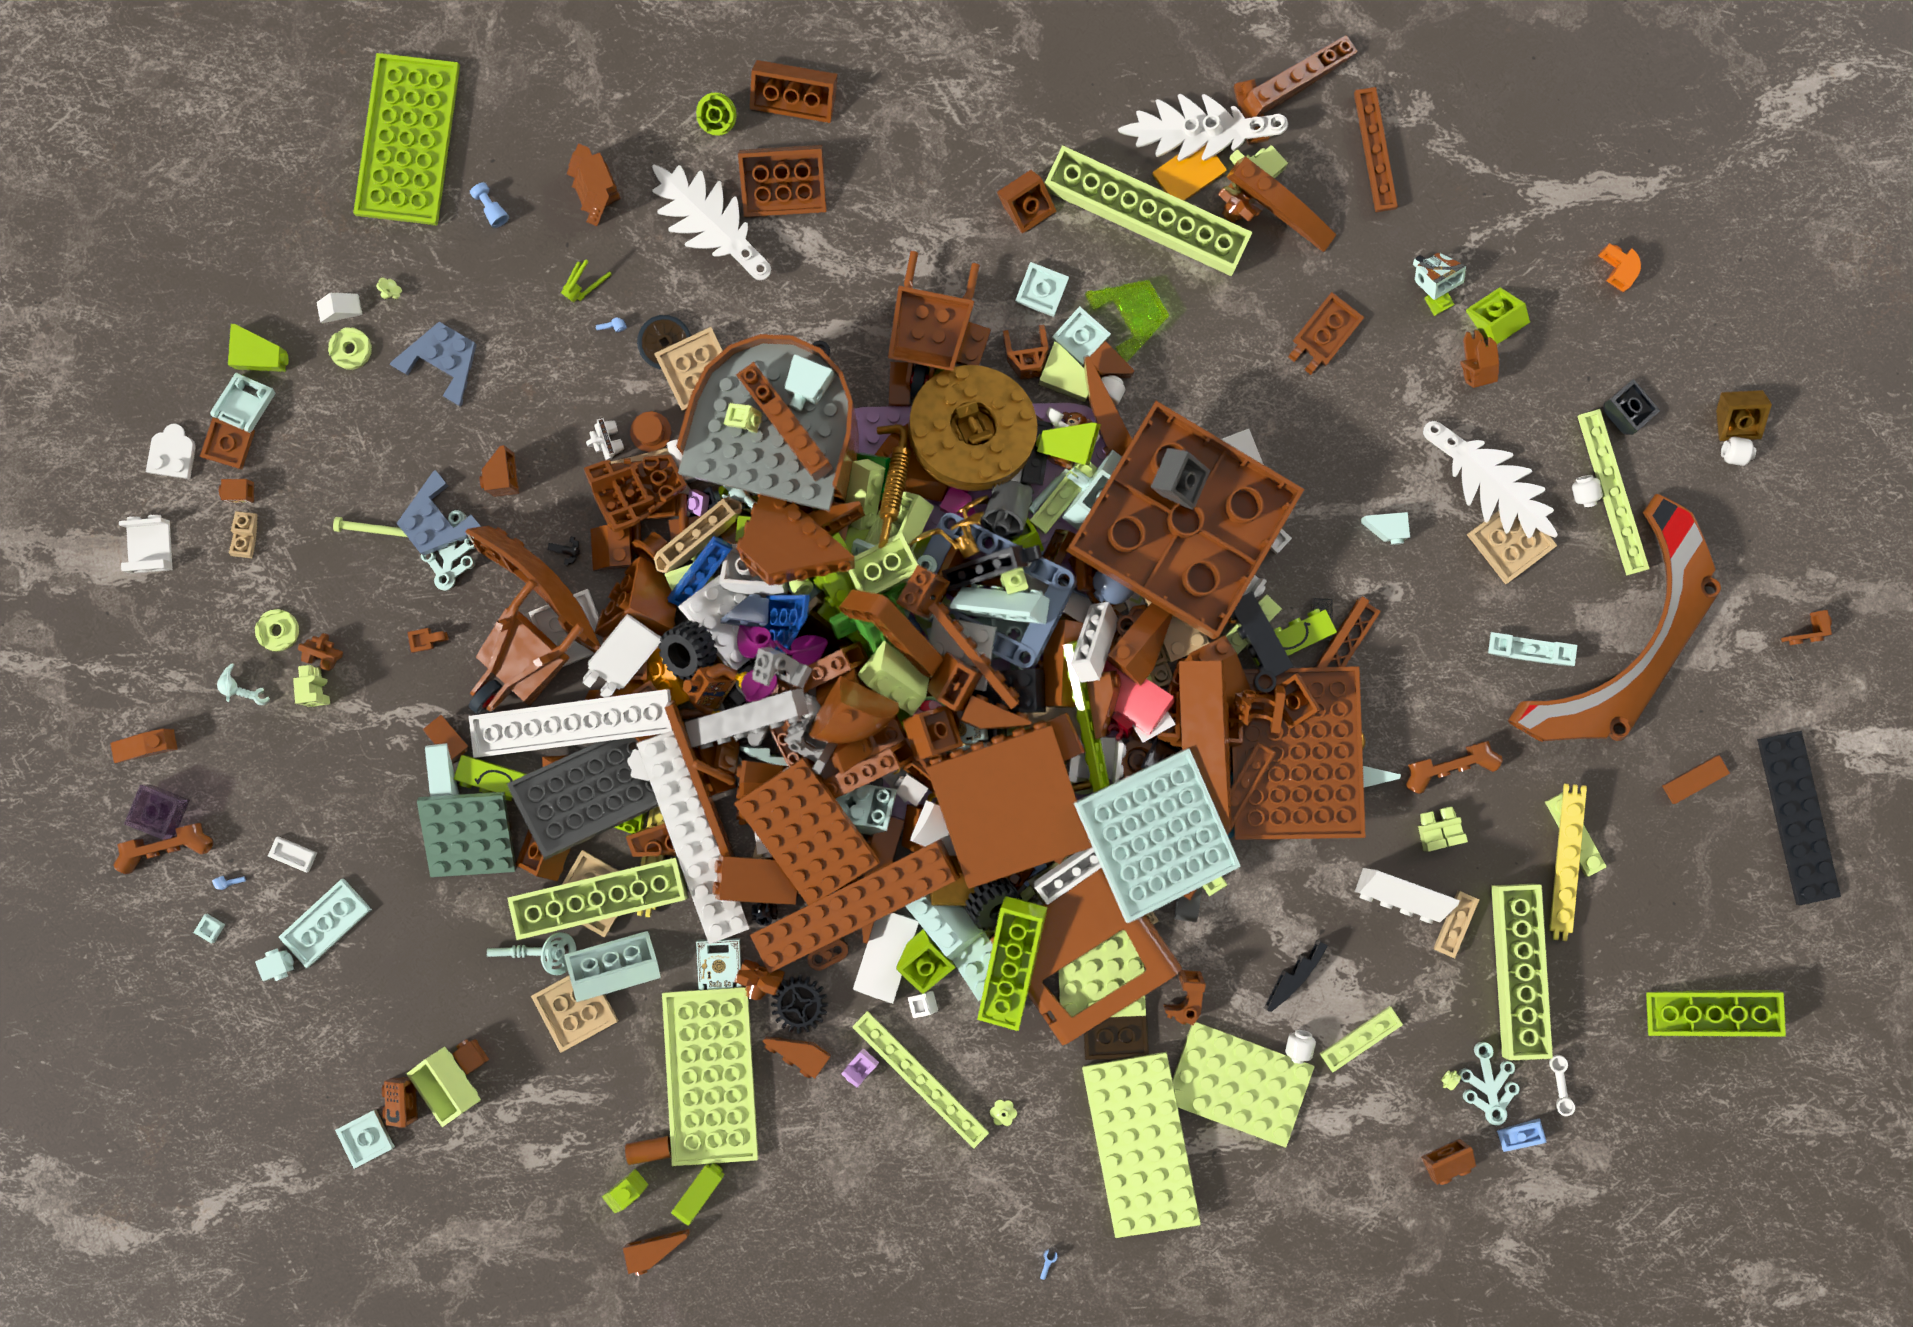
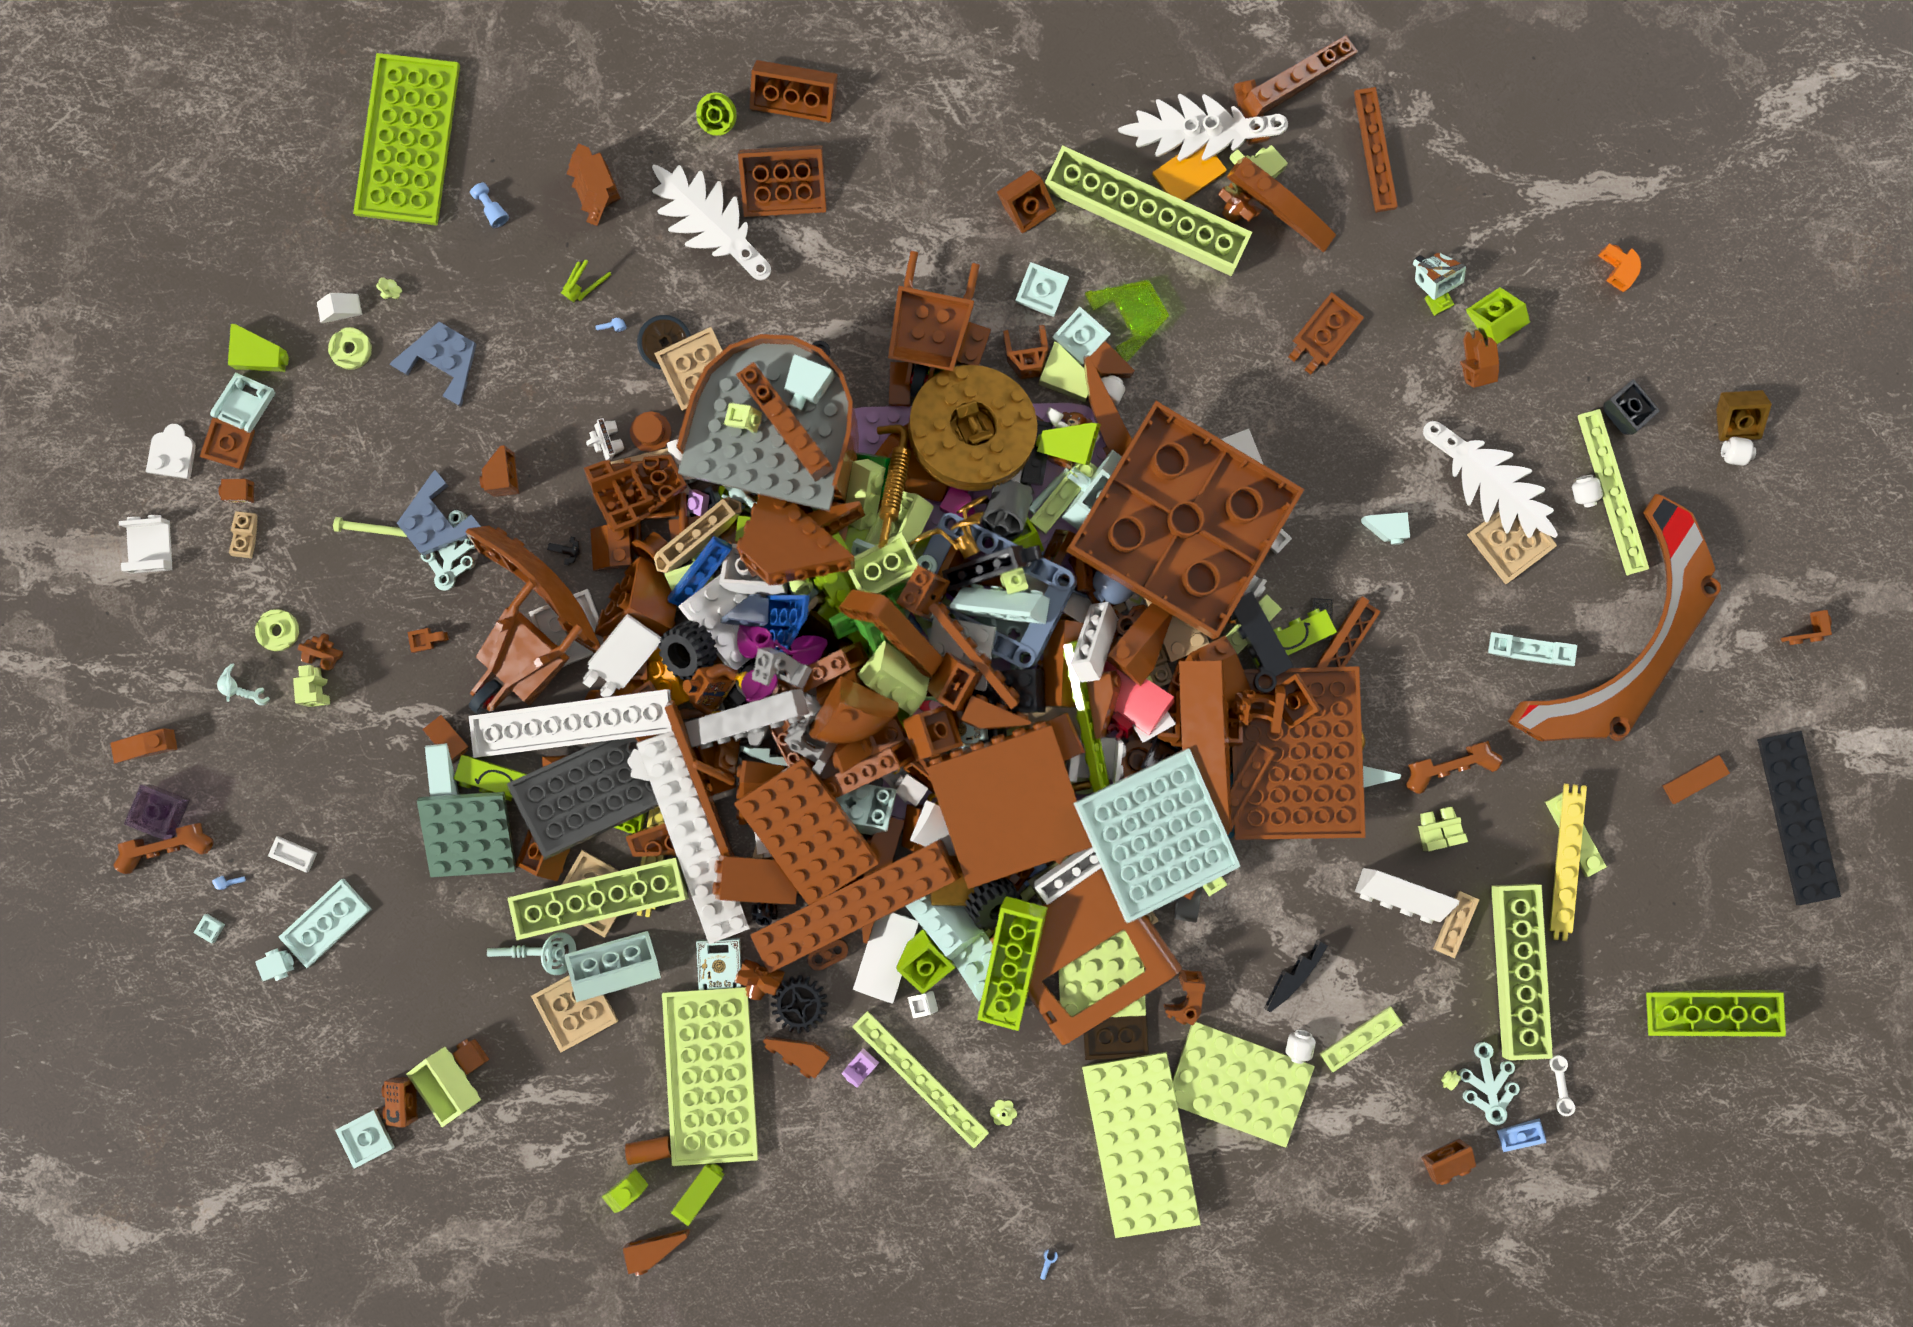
dark grey slope [1151,448,1210,510] -> none

